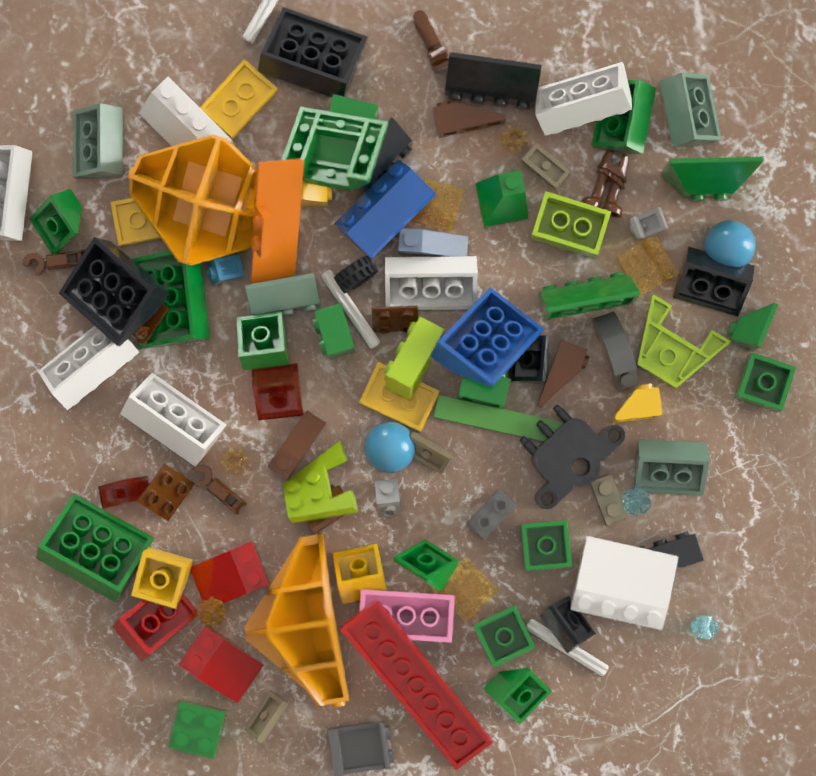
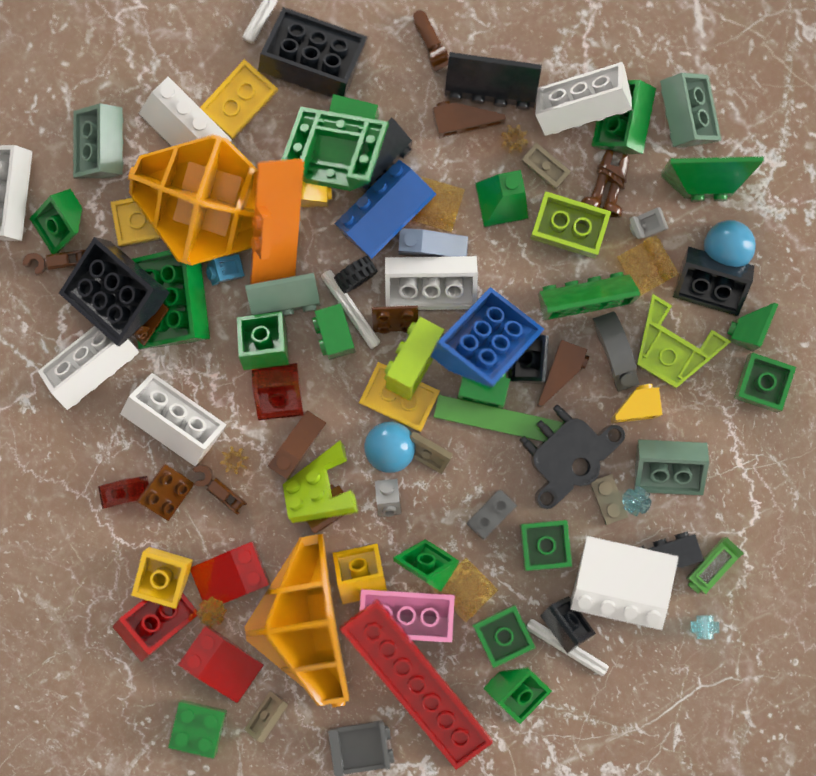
green slope [36,494,154,603] -> none
none -> bright green window [686,537,744,594]

